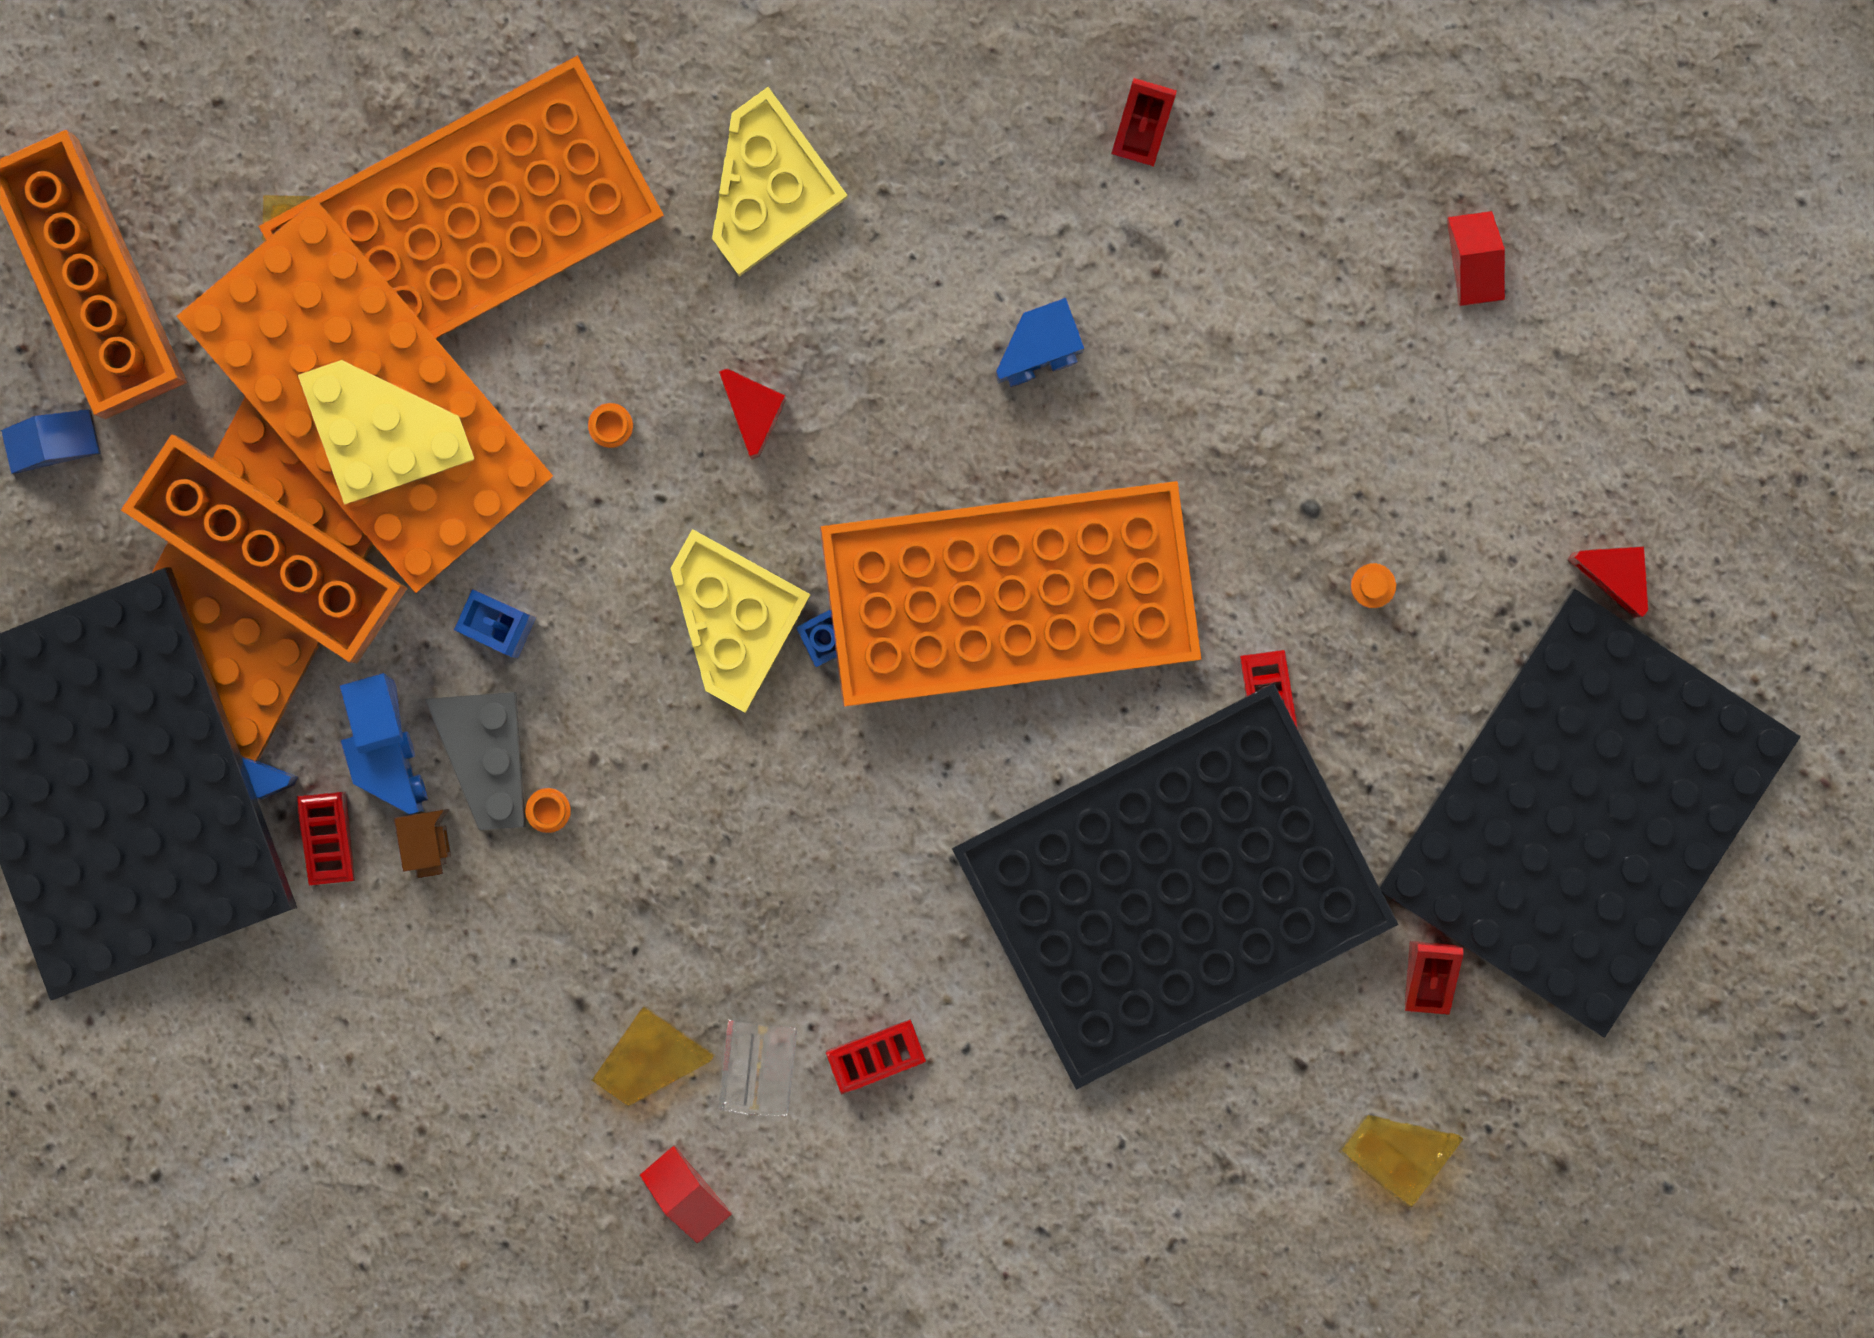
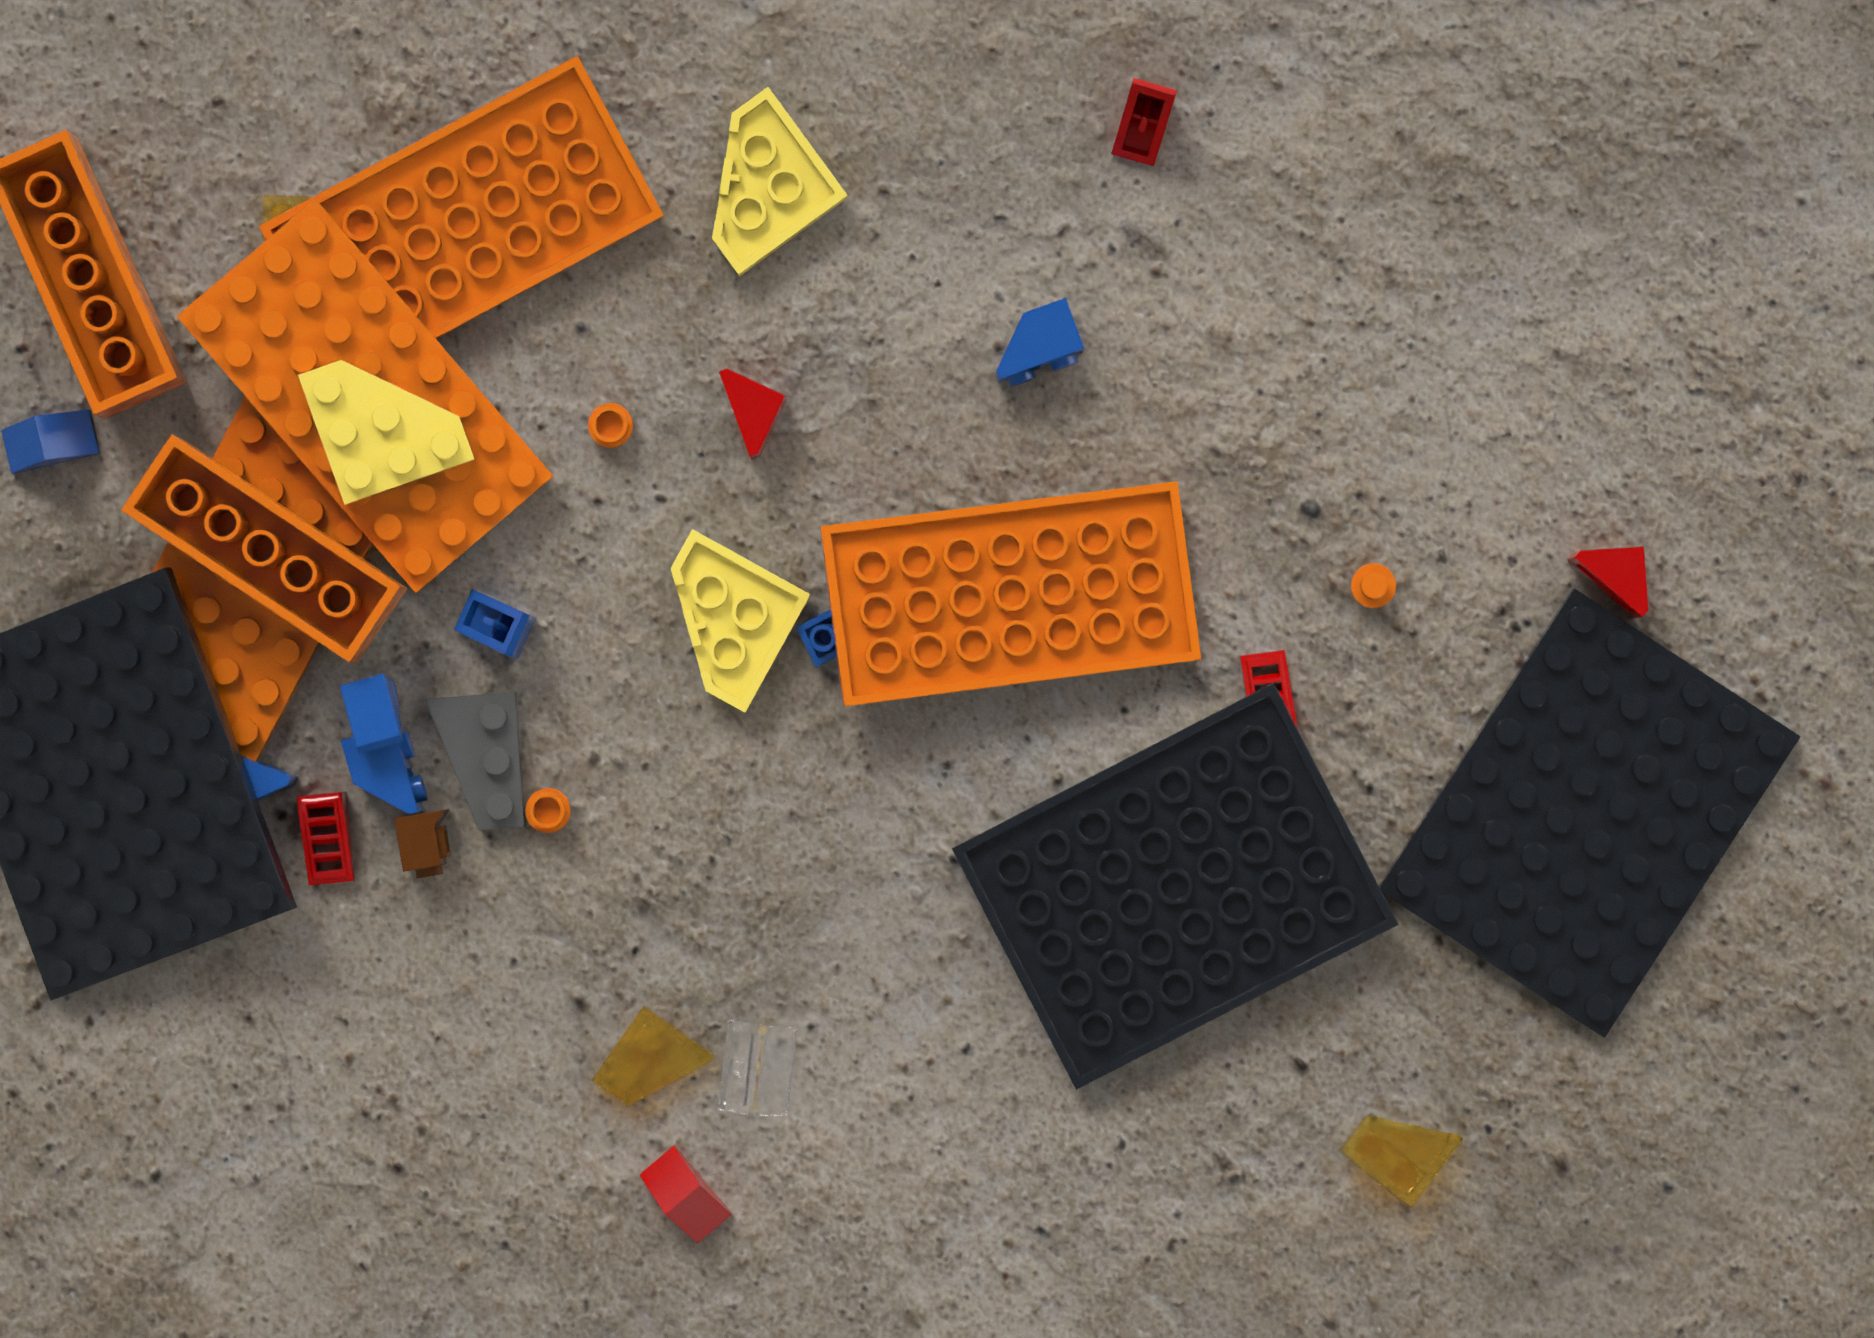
red slope [826,1019,926,1095] -> none
red slope [1405,941,1463,1015] -> none
red slope [1447,211,1505,307] -> none

